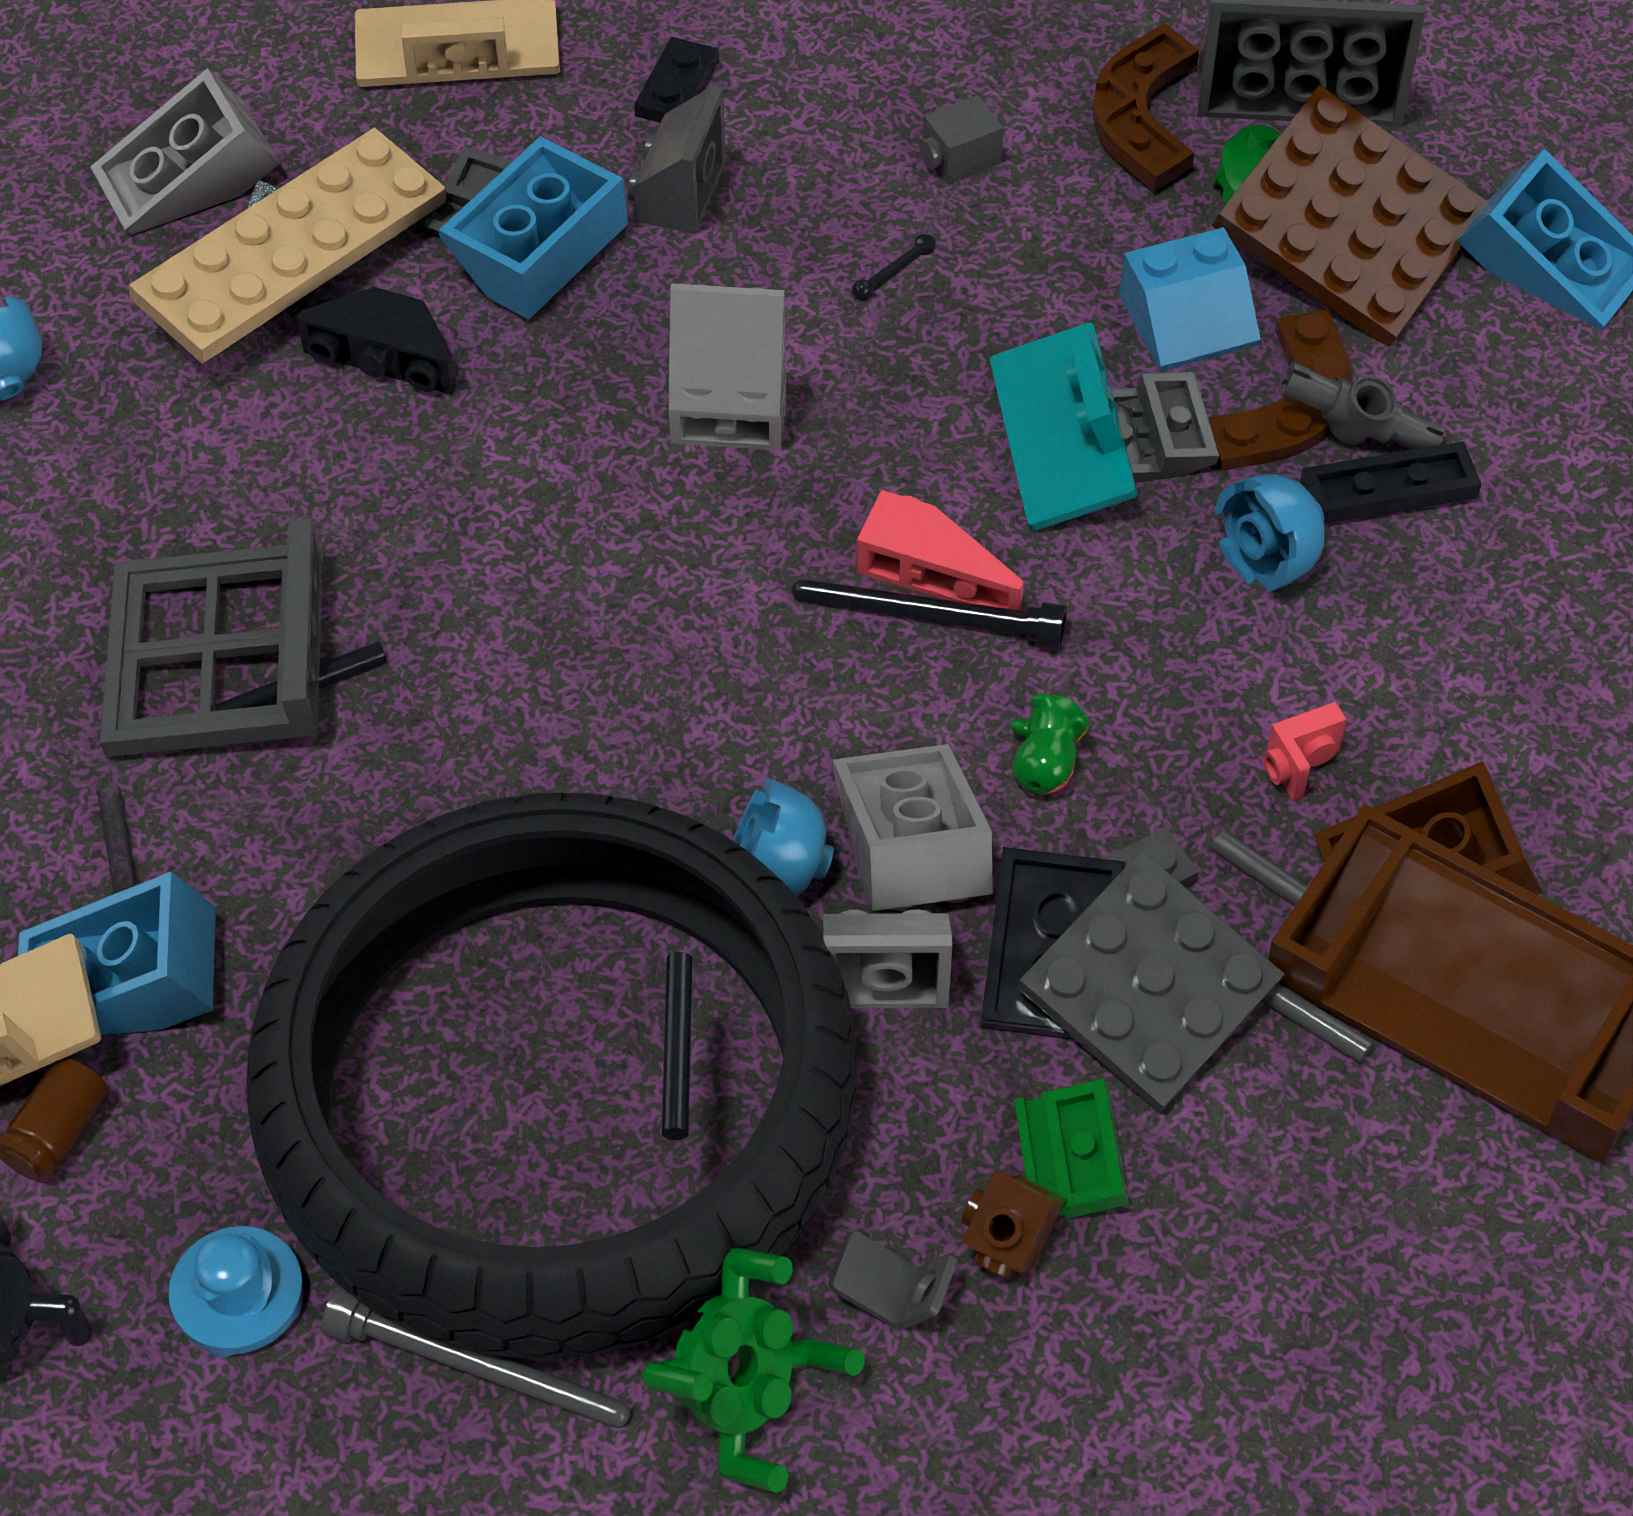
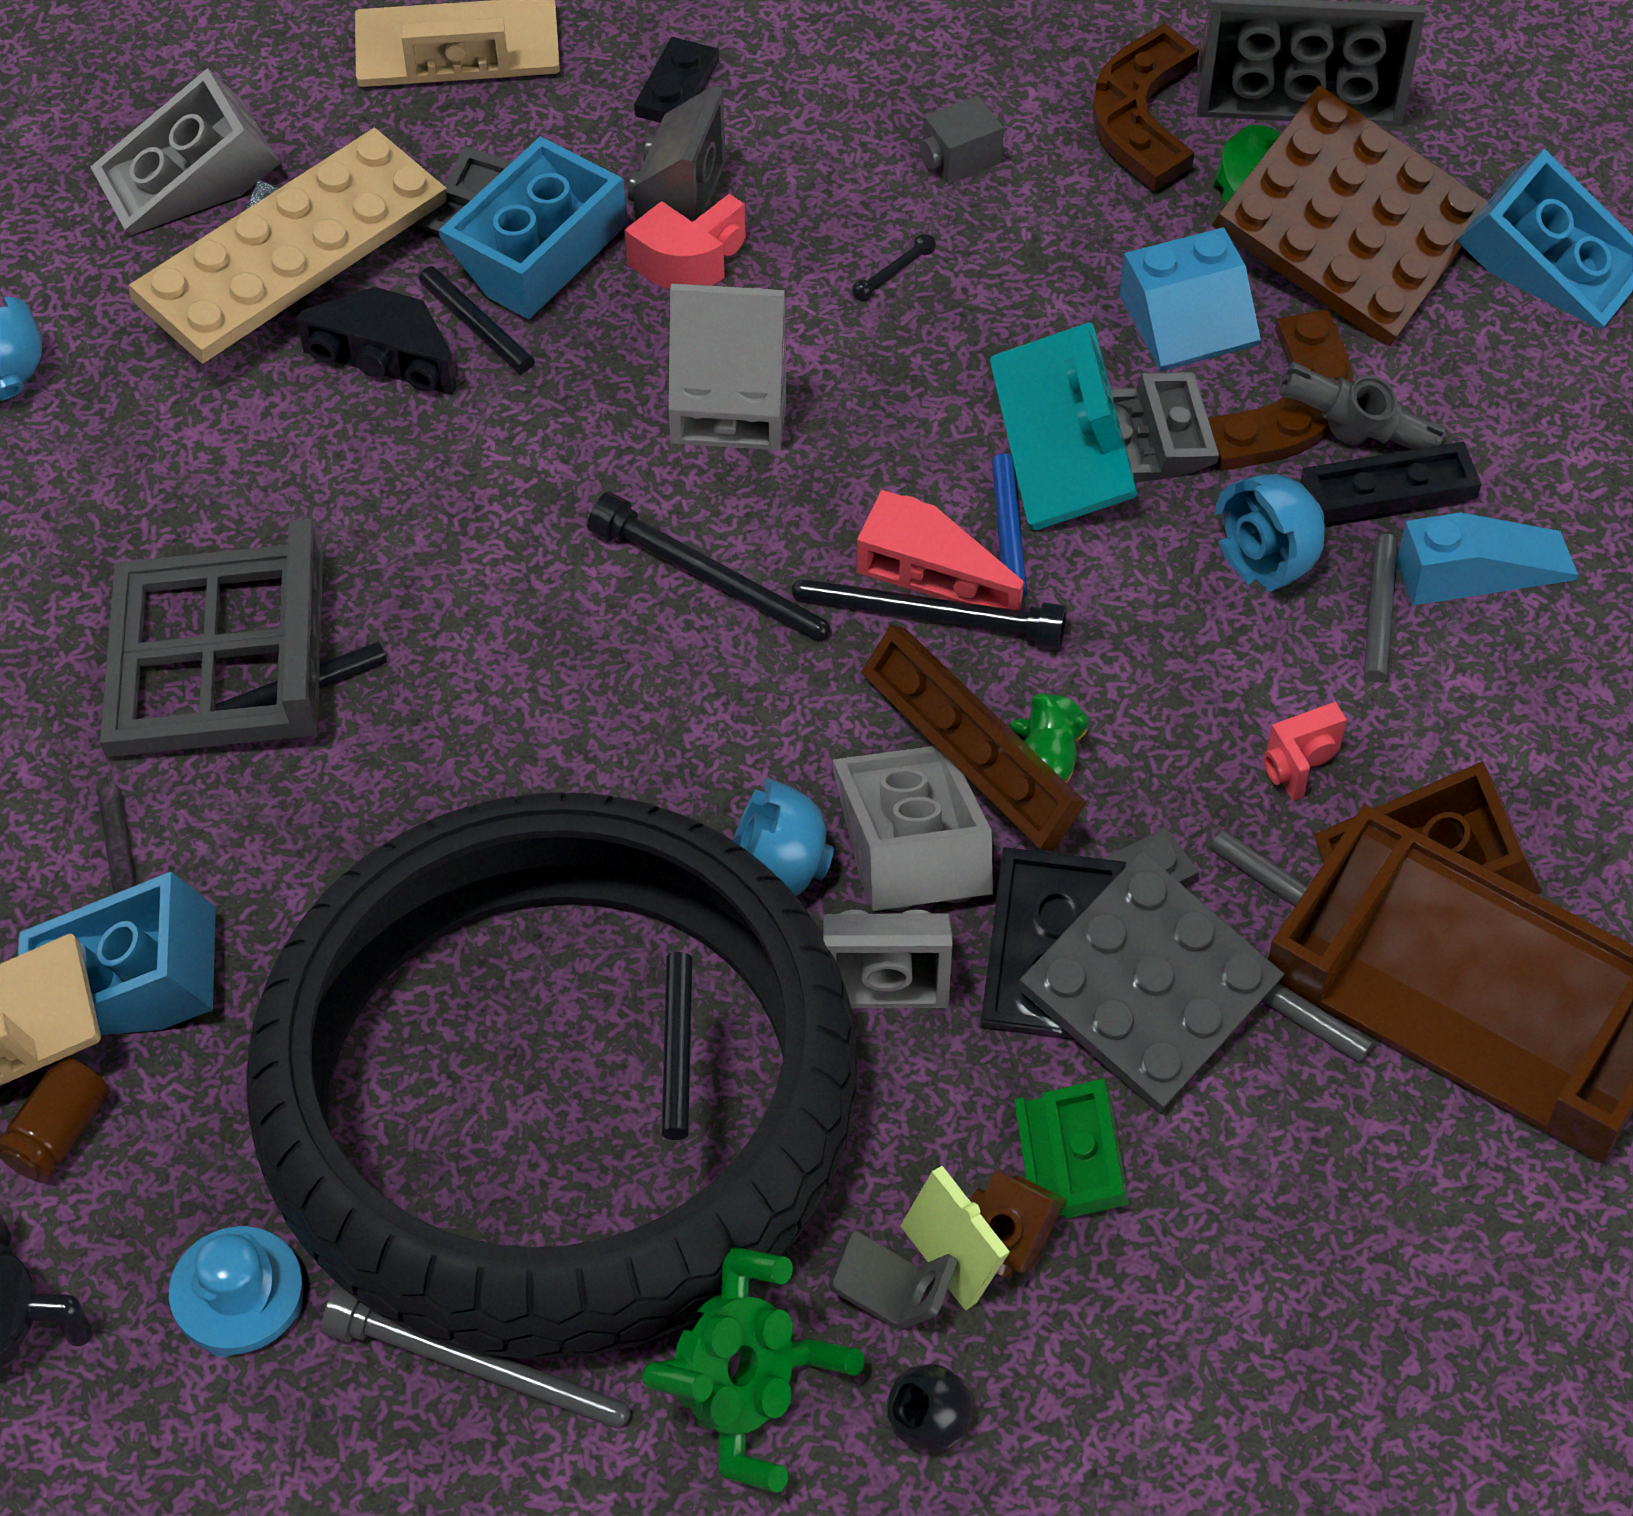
none -> black bar [419,266,535,375]
none -> black piece [587,491,831,641]
none -> coral brick [624,194,746,289]
none -> reddish brown plate [861,625,1087,851]
none -> black piece [887,1363,972,1452]
none -> yellowish green piece [900,1166,1010,1310]
none -> blue bar [992,453,1027,597]
none -> dark grey bar [1363,534,1398,683]
none -> dark azure slope [1396,512,1578,606]

